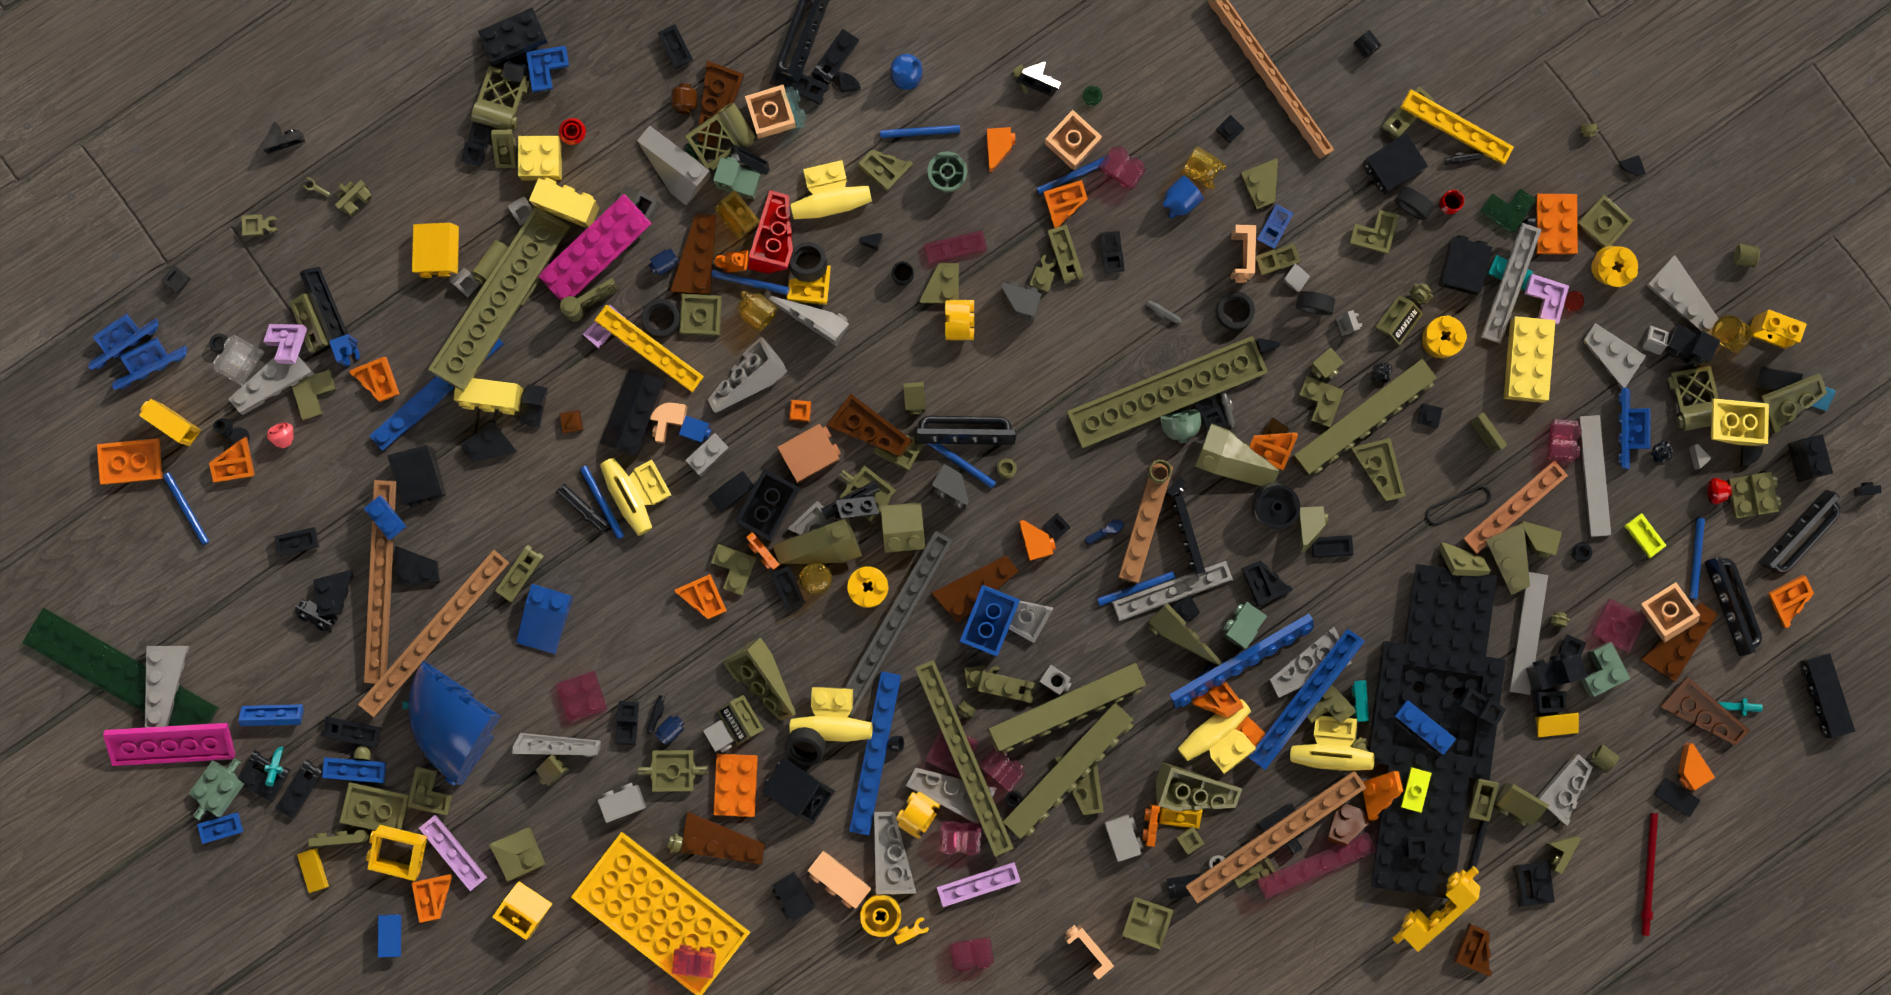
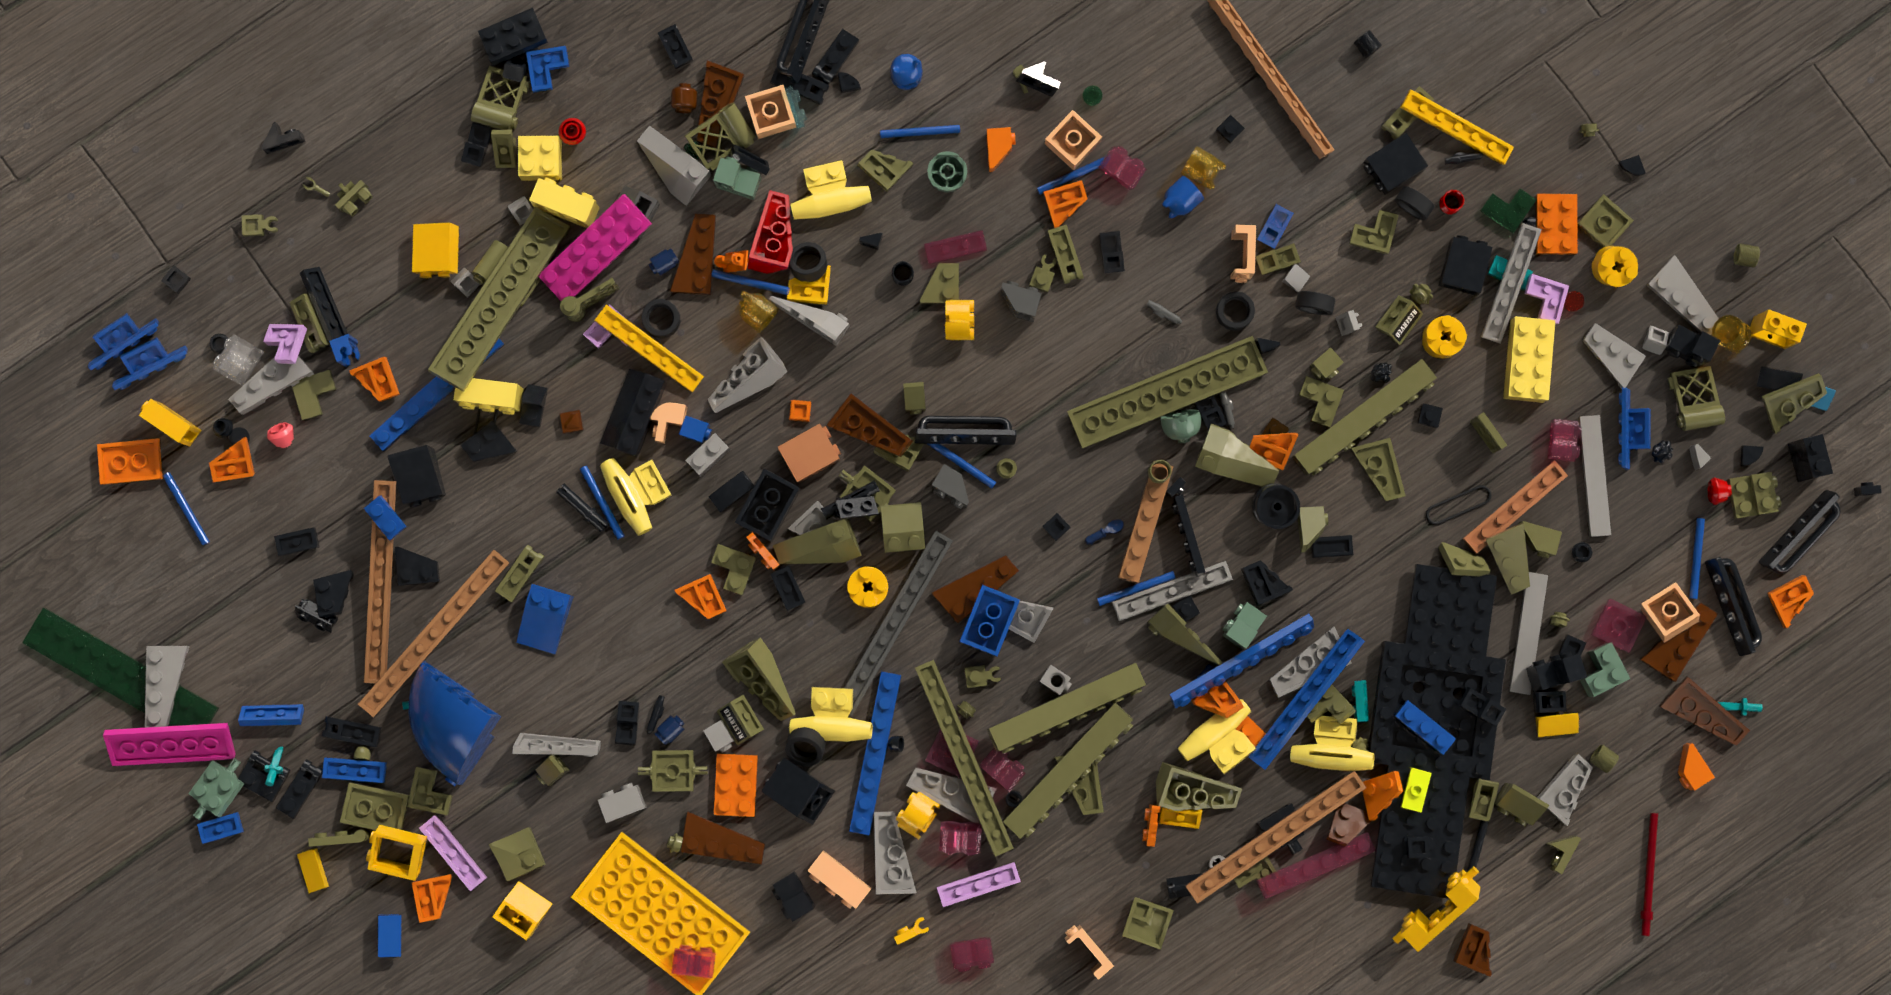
clear pink plate [556,671,608,722] -> none
olive tile [679,294,722,336] -> none
clear yellow brick [715,191,760,240] -> none
clear yellow piece [800,563,833,596] -> none
yellow brick [860,894,901,937] -> none
olive plate [977,671,1036,703] -> none
orange slope [1019,520,1056,561] -> none
light grey brick [1104,814,1143,862] -> none
olive plate [1176,826,1205,855] -> none
olive wing [1241,158,1278,210] -> none
black plate [1513,861,1555,906] -> none
neon yellow plate [1625,513,1666,558] -> none
black tile [1654,778,1701,817] -> none
light yellow slope [1711,399,1769,446] -> none
black brick [1800,653,1856,738] -> none

